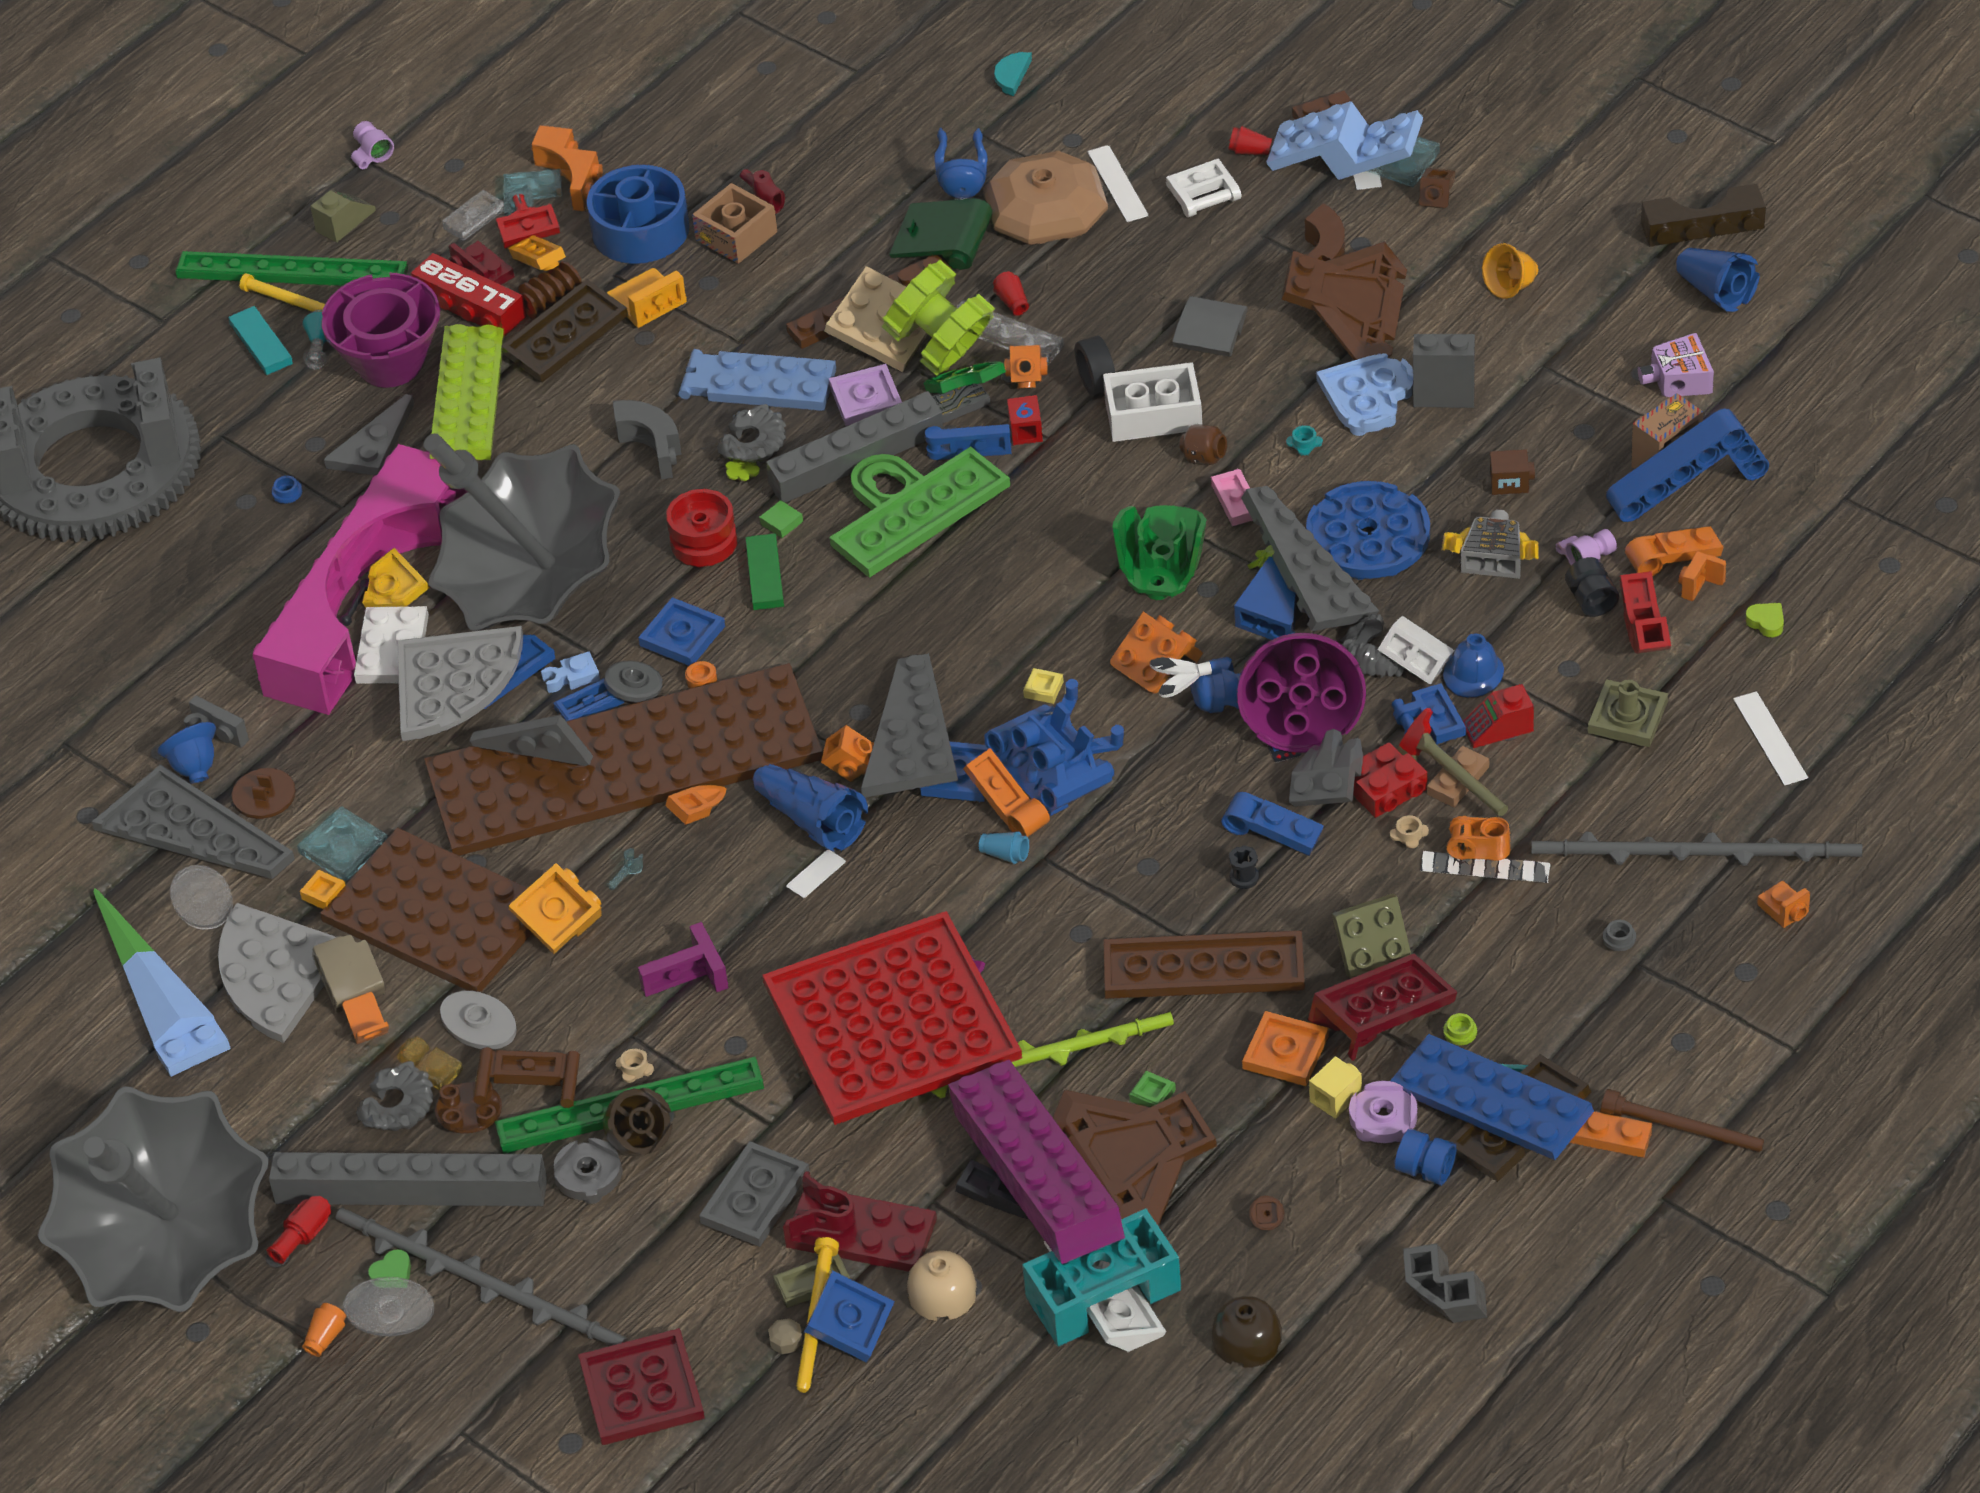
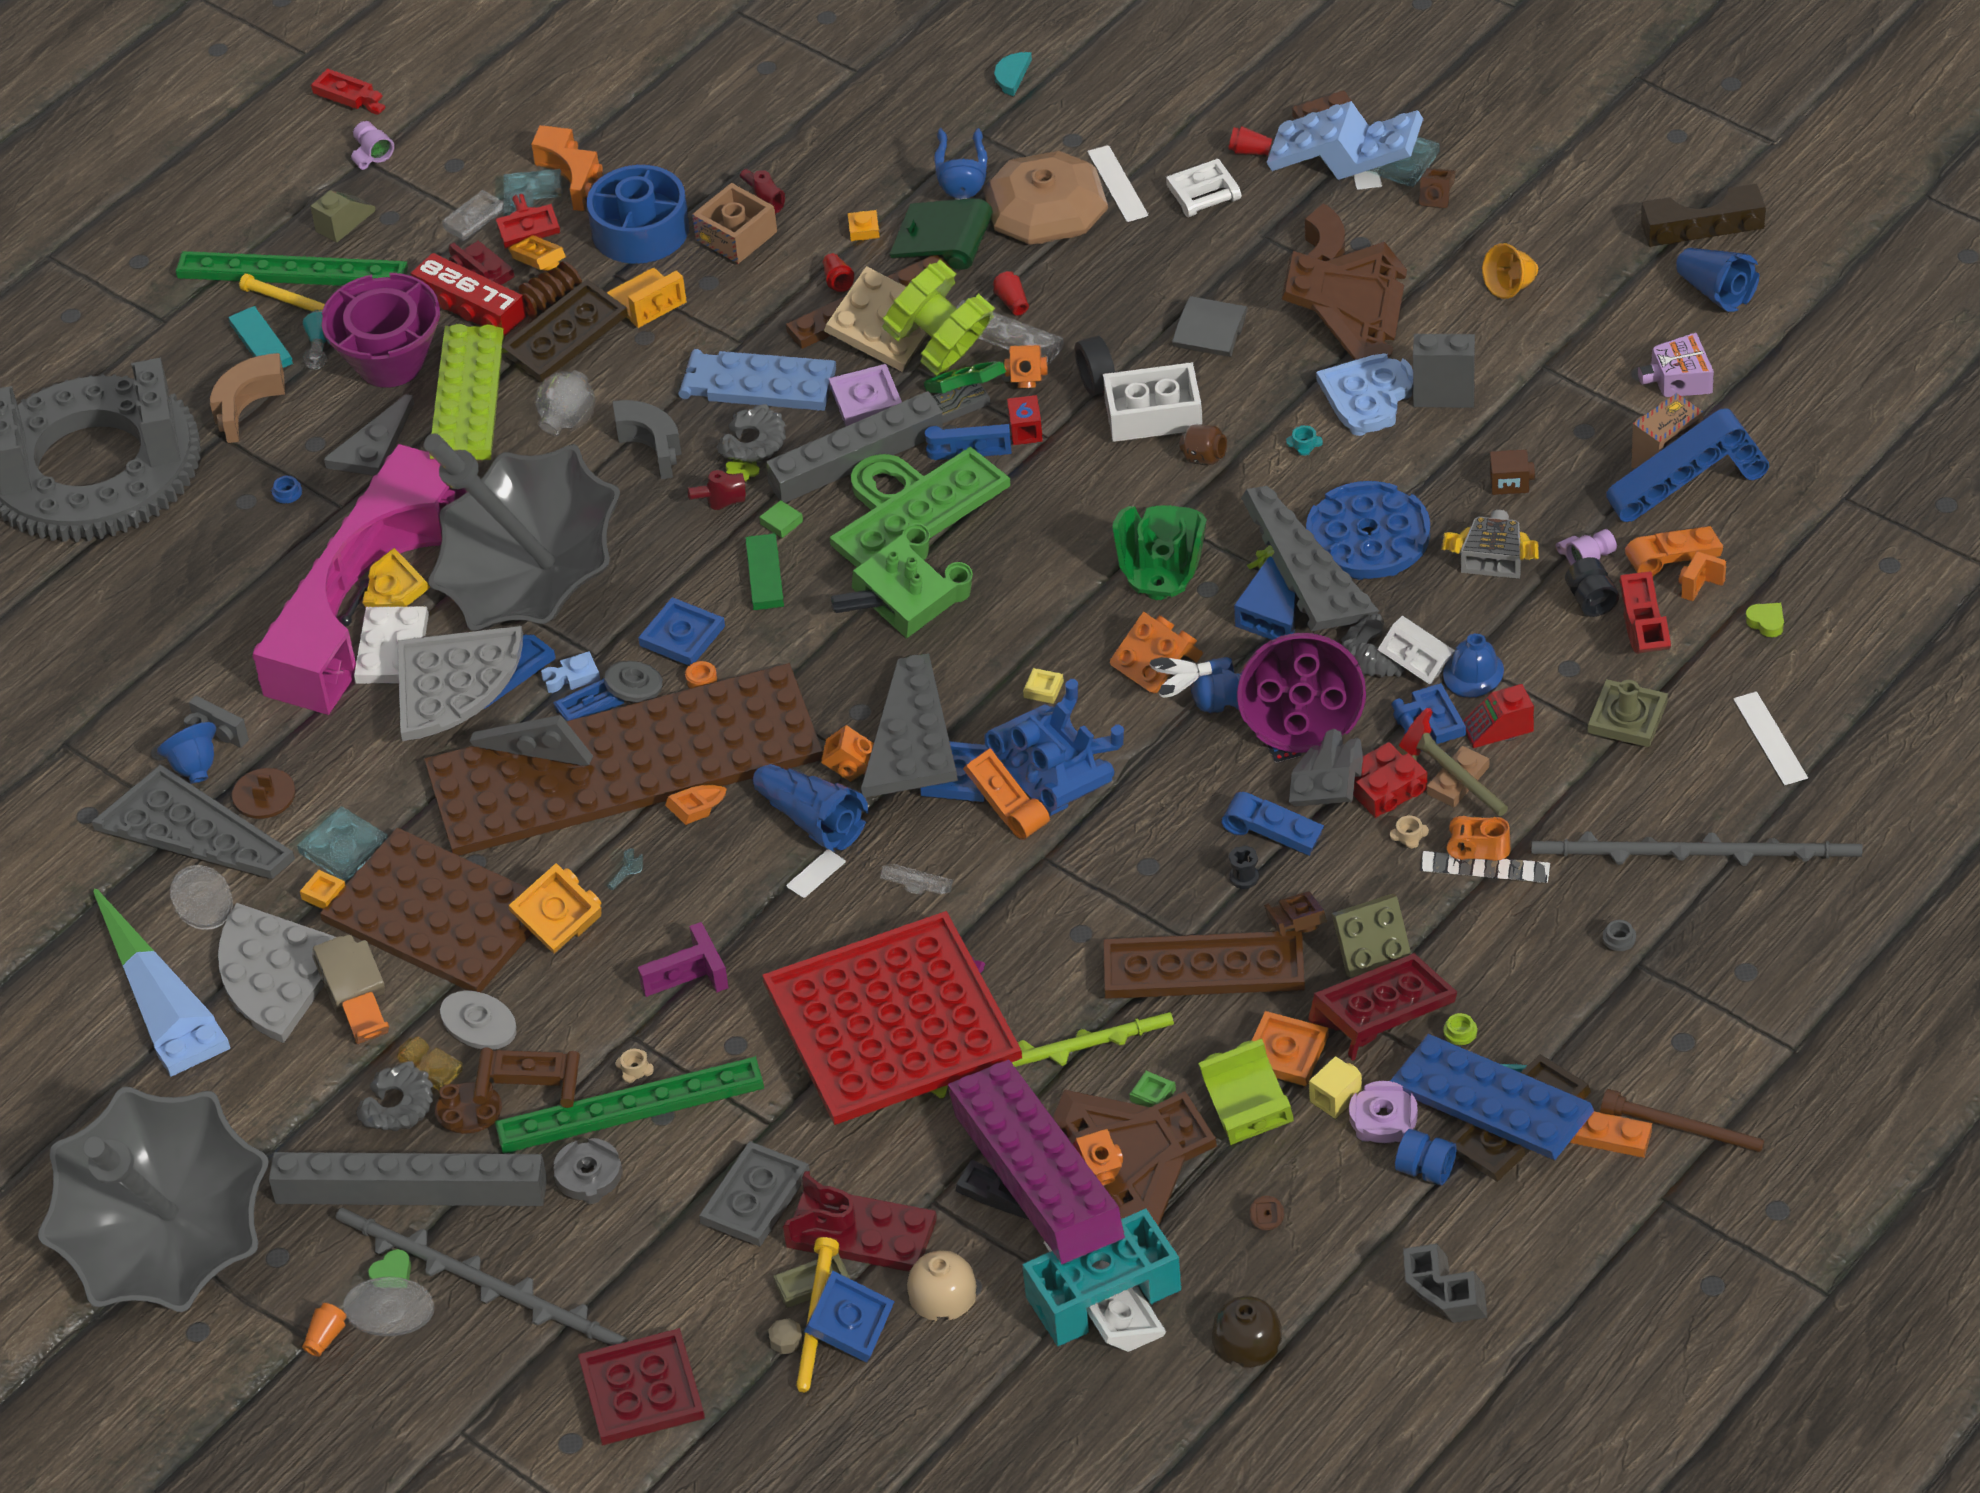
red arm [266,1196,331,1264] -> none
dark brown cylinder [603,1088,673,1156] -> none
red wheel [666,489,737,567] -> none
dark azure cone [979,832,1030,864] -> none
bright pink plate [1211,469,1253,526] -> none
orange bracket [1757,880,1810,928] -> none
none -> medium nougat arch [210,353,285,443]
none -> red plate [311,68,386,115]
none -> clear brick [535,371,595,436]
none -> dark red piece [687,470,746,510]
none -> red cone [823,253,854,292]
none -> bright green piece [831,523,973,639]
none -> light orange plate [848,210,880,241]
none -> clear plate [880,864,953,894]
none -> orange brick [1072,1129,1123,1186]
none -> lime panel [1199,1039,1294,1145]
none -> reddish brown plate [1264,891,1327,936]

